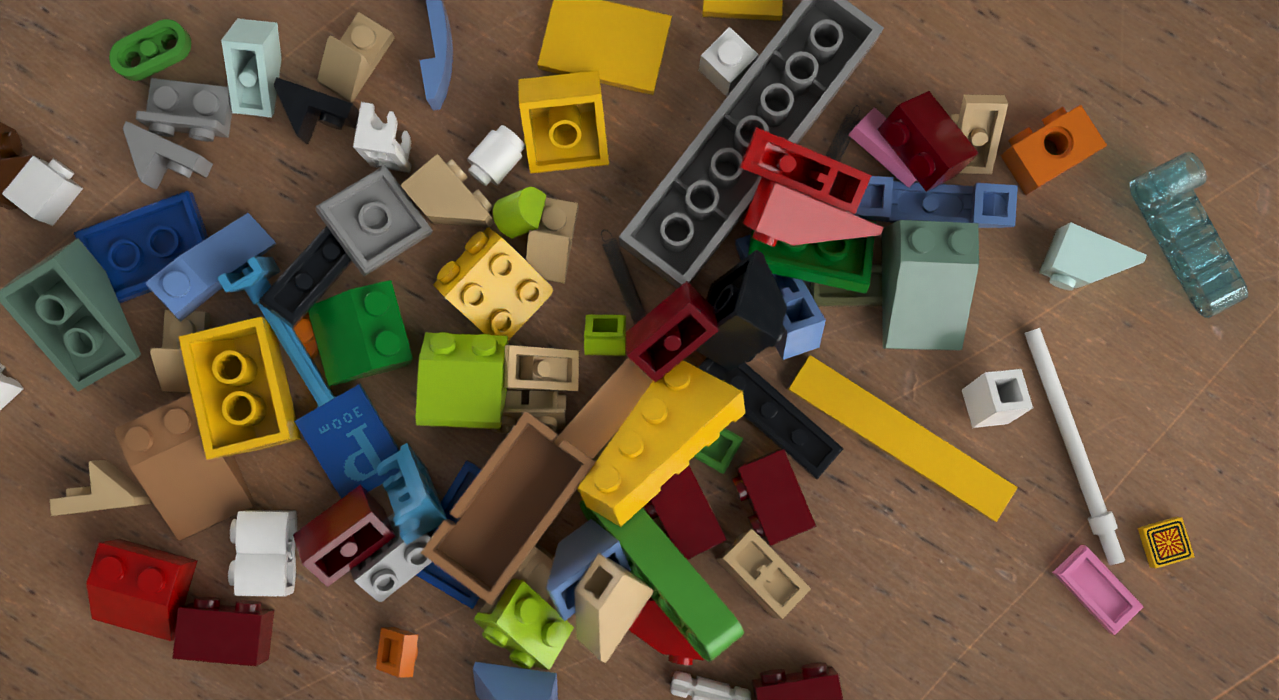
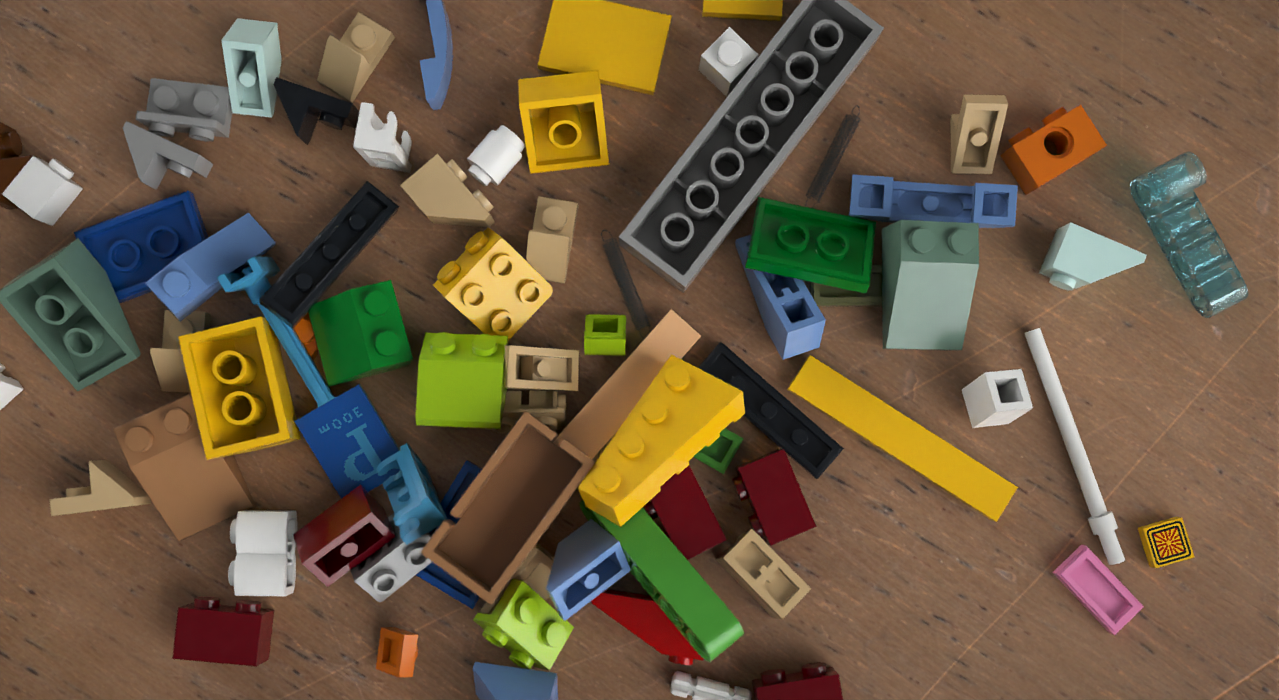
red slope [86,539,198,641] -> none
bright green plate [109,19,192,81] -> none
light grey tile [315,165,433,277] -> none
lime brick [493,187,546,239] -> none
tan slope [574,553,654,663] -> none
dark red brick [625,281,719,383] -> none
black slope [696,249,787,371] -> none
red slope [740,128,872,215] -> none
slope [742,177,884,247] -> none
bright pink tile [849,107,917,188] -> none
dark red brick [877,91,979,192] -> none

